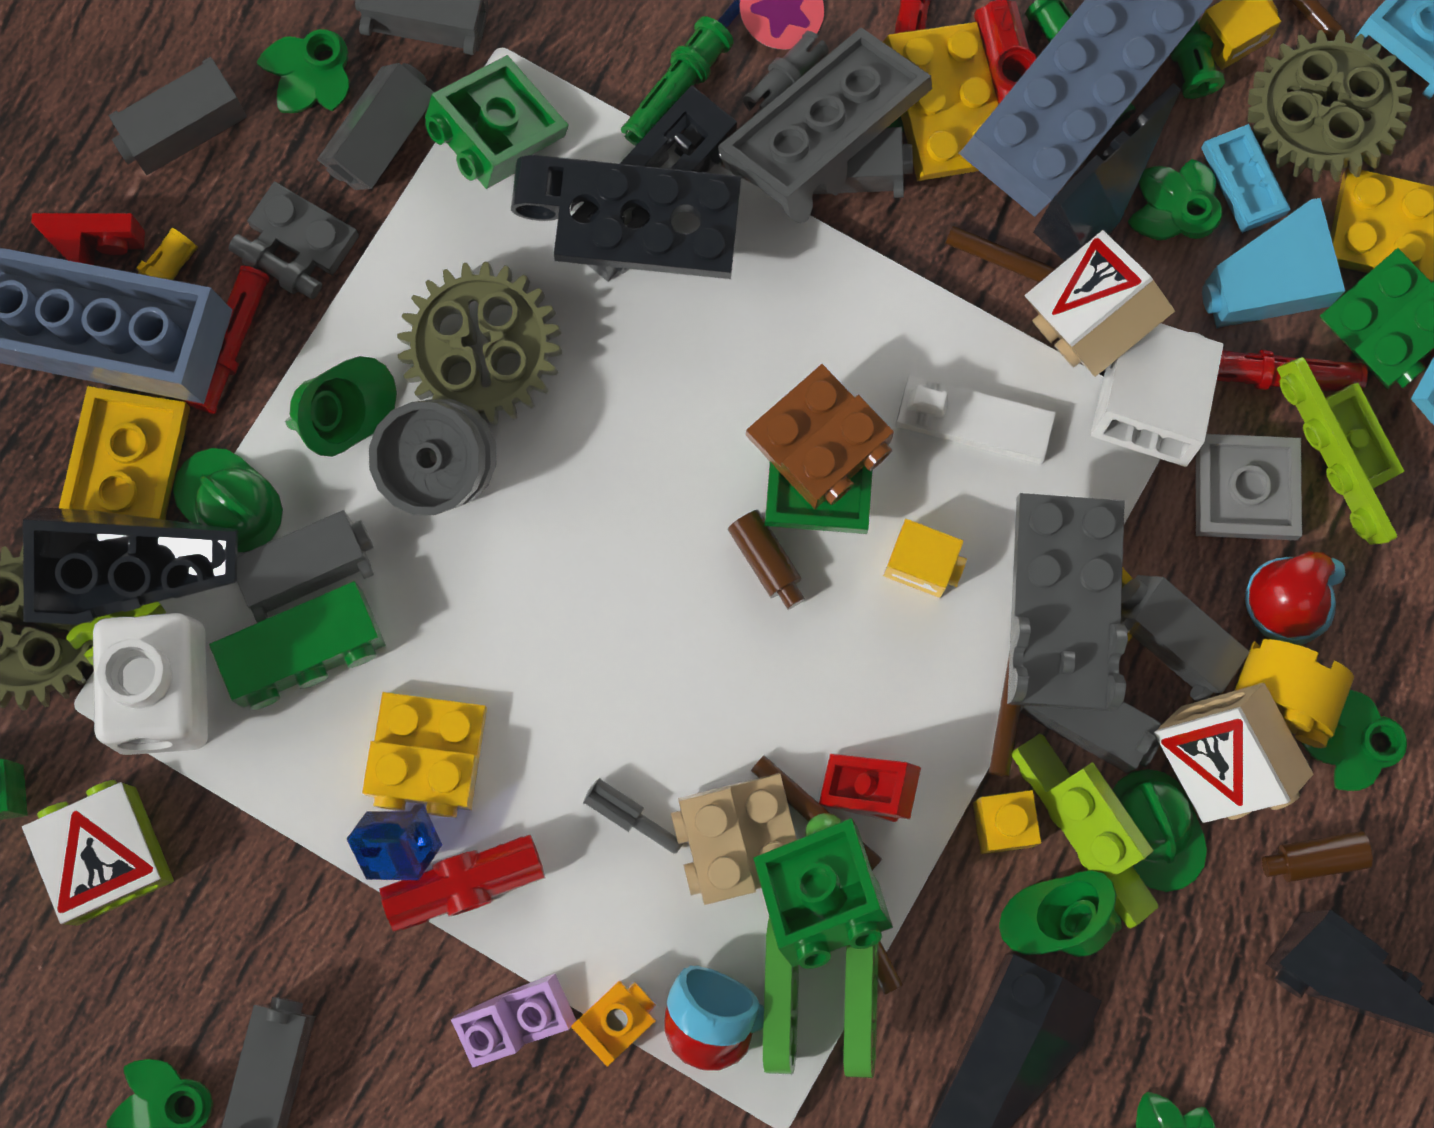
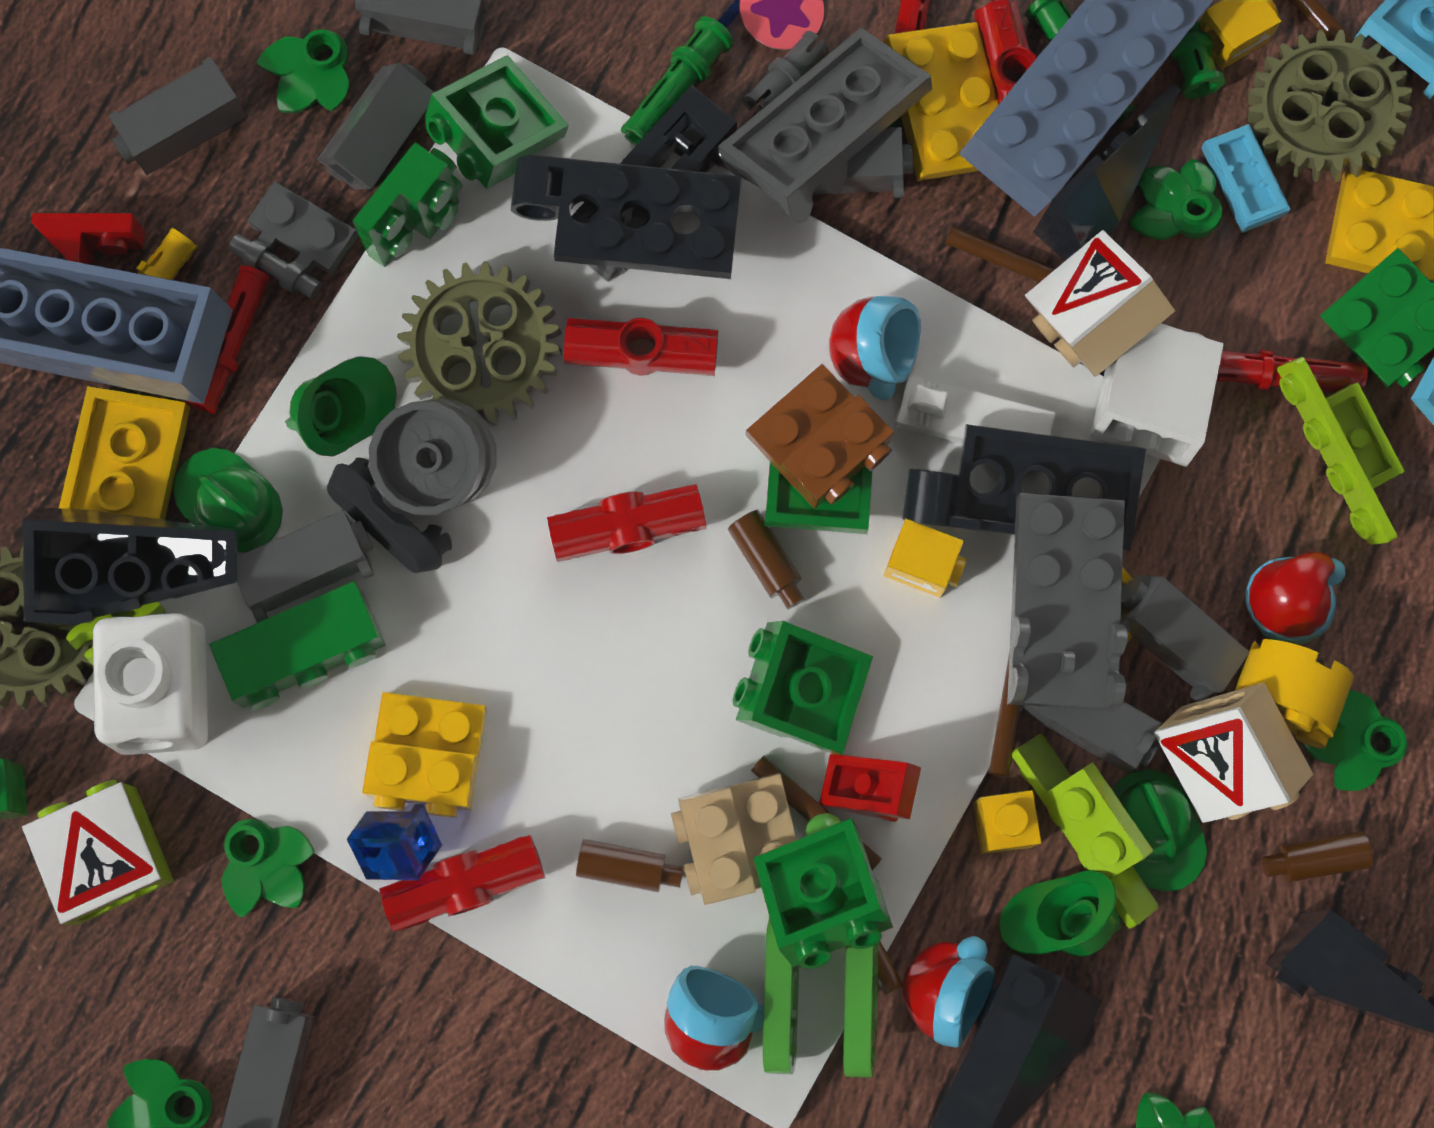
lavender slope [451,974,577,1068] -> none
light orange brick [571,981,656,1067] -> none
dark grey axle [583,778,683,854] -> none
light grey plate [1196,434,1302,540] -> none
medium azure slope [1202,198,1345,328] -> none
none -> green plate [221,819,315,917]
none -> black piece [327,457,452,573]
none -> green plate [353,142,463,267]
none -> red piece [547,484,707,562]
none -> red piece [564,318,718,376]
none -> reddish brown cylinder [576,839,684,893]
none -> green plate [733,621,873,755]
none -> medium azure piece [829,296,921,400]
none -> black hinge [902,424,1146,550]
none -> piece [902,936,996,1048]

